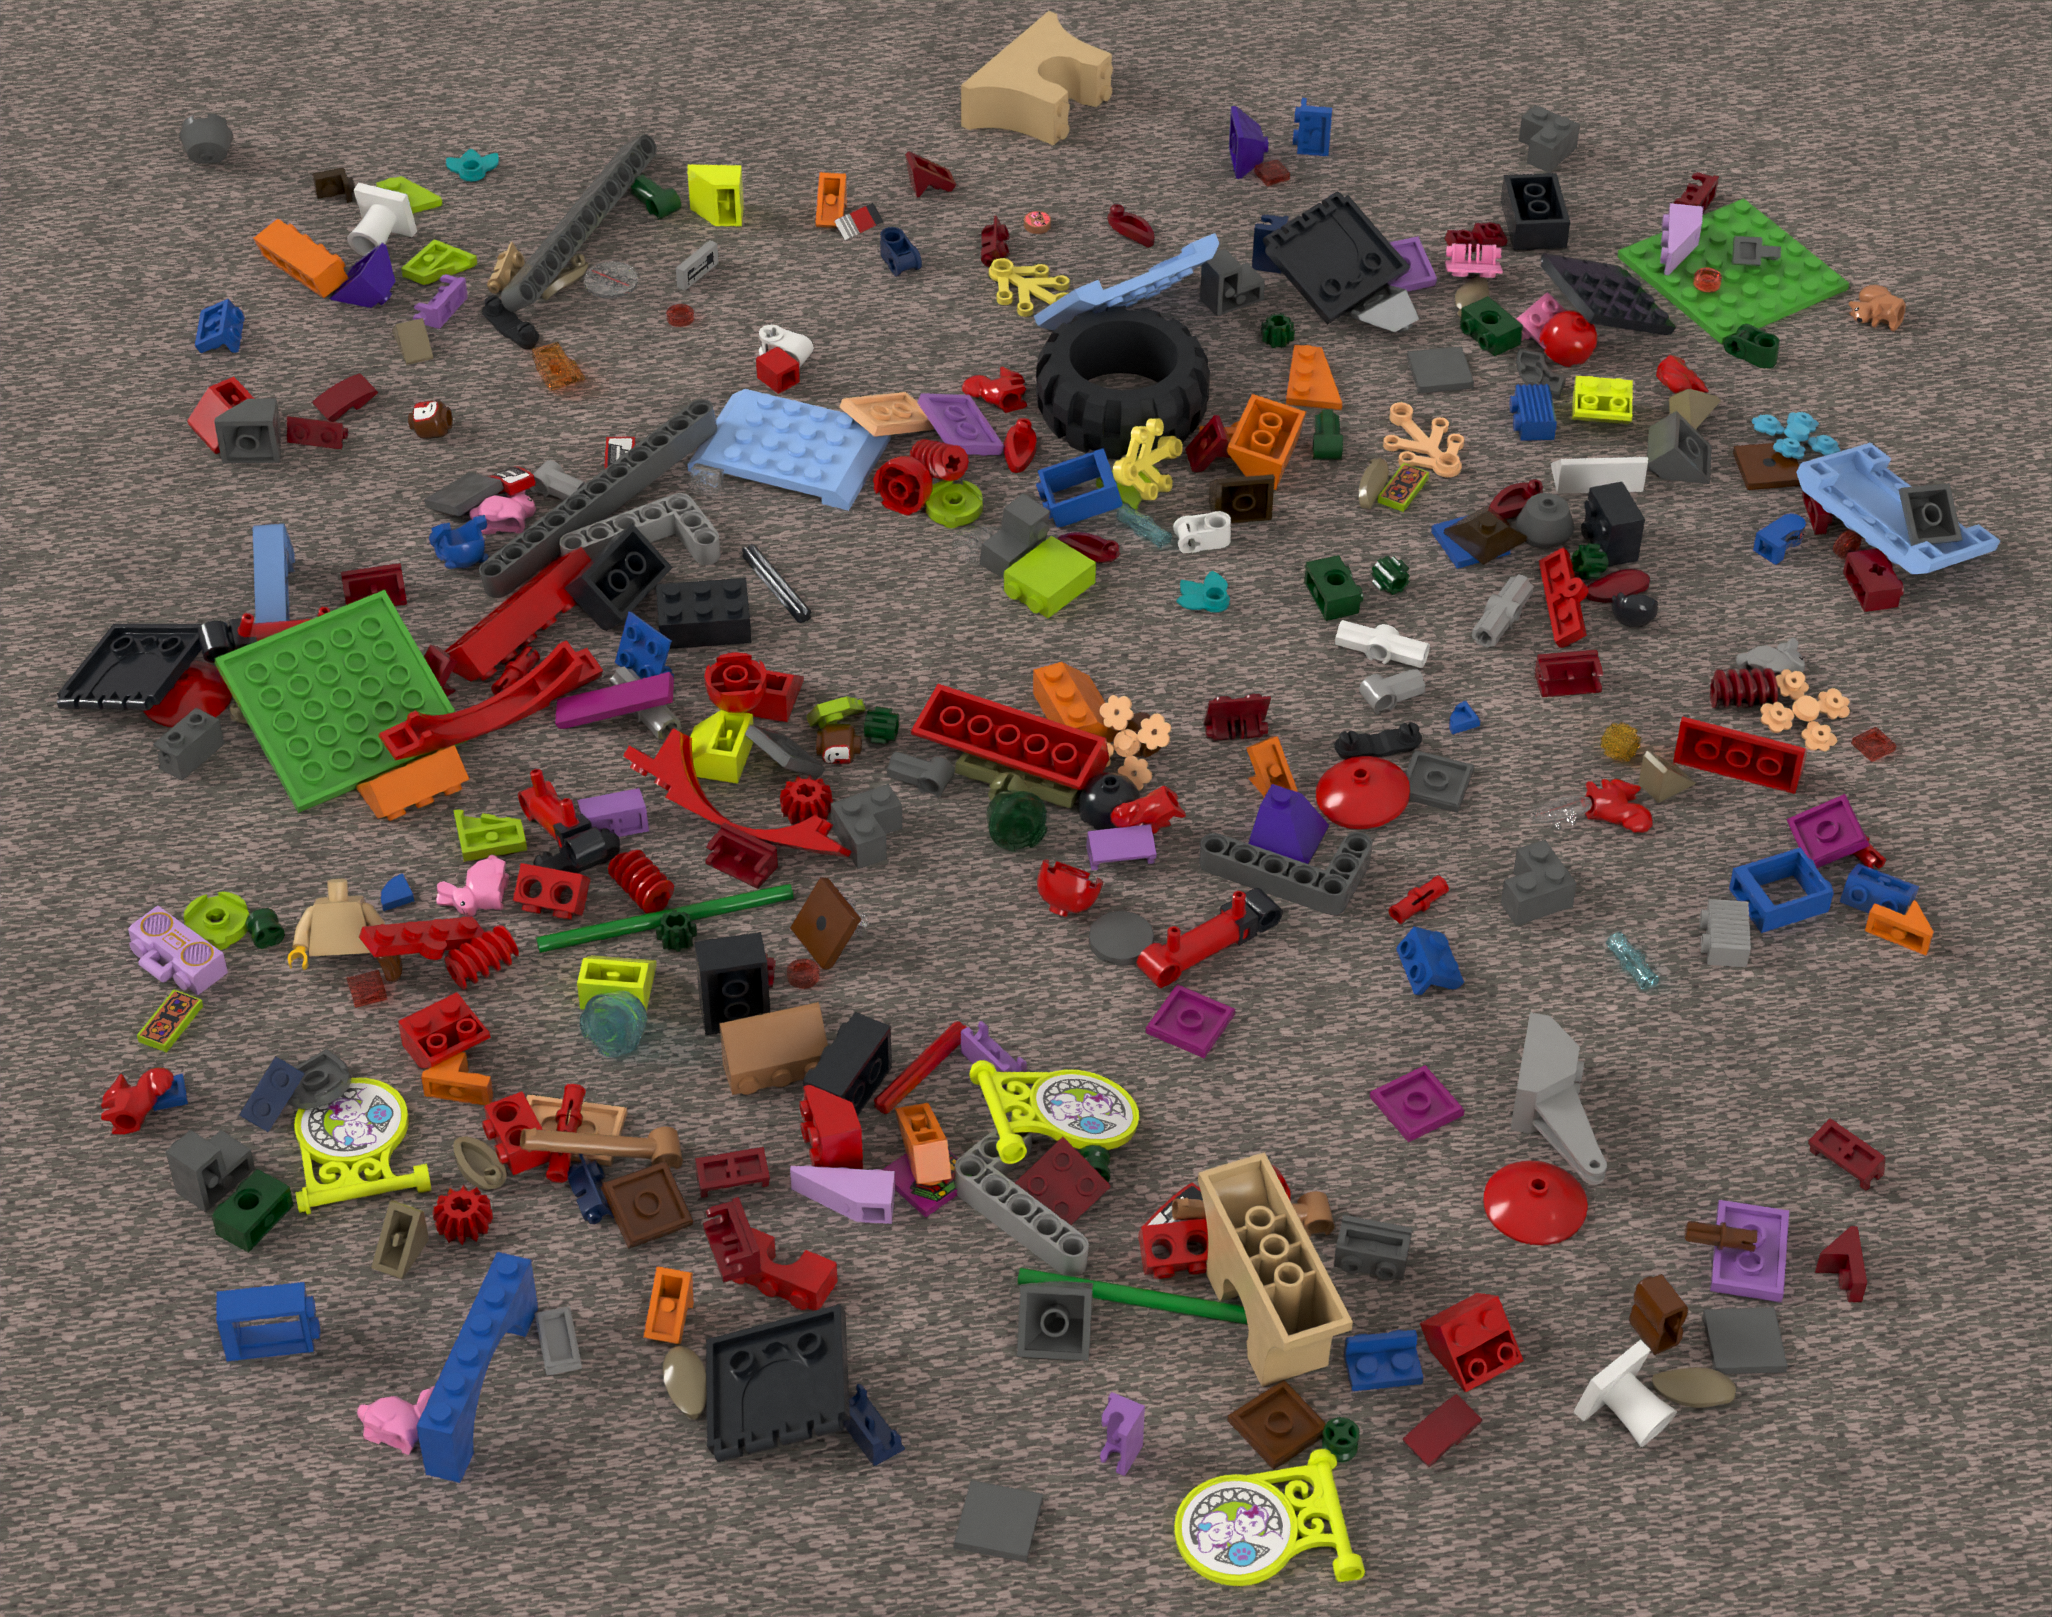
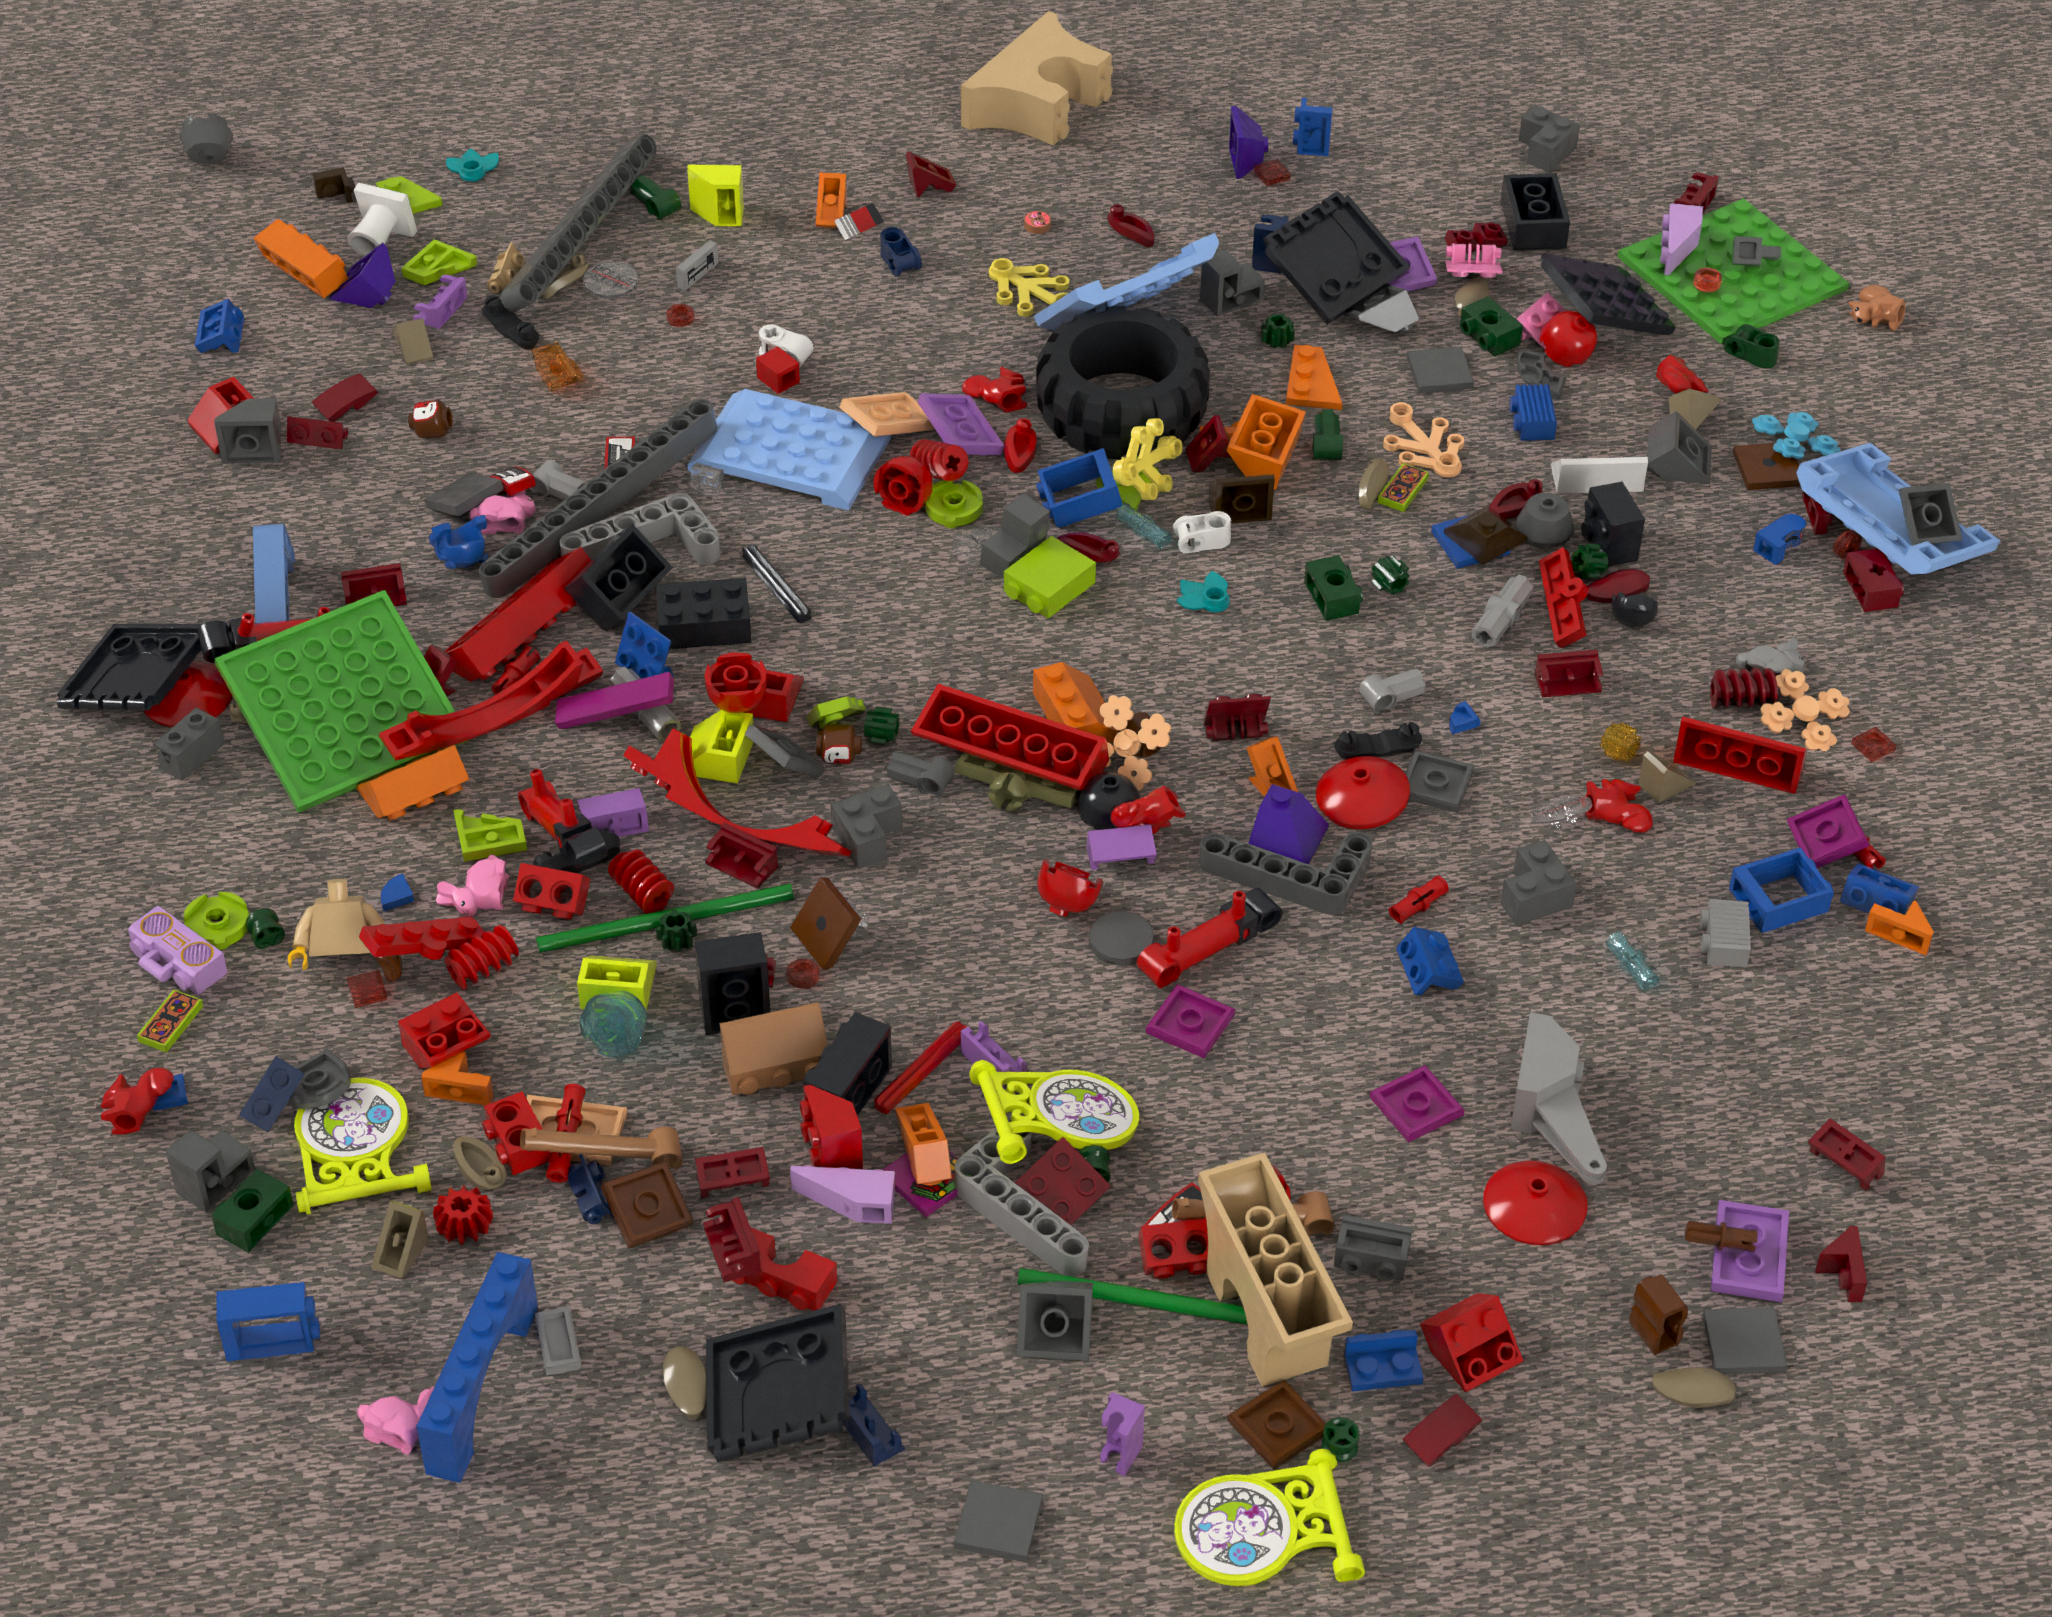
orange slope [643,1266,694,1344] -> none
red gear [780,775,833,824] -> none
dark red hinge [981,215,1010,267] -> none
clear green cone [986,790,1048,852] -> none
white piece [1335,620,1430,668] -> none
neon yellow slope [1572,376,1633,424] -> none
white plant [1573,1340,1677,1447] -> none

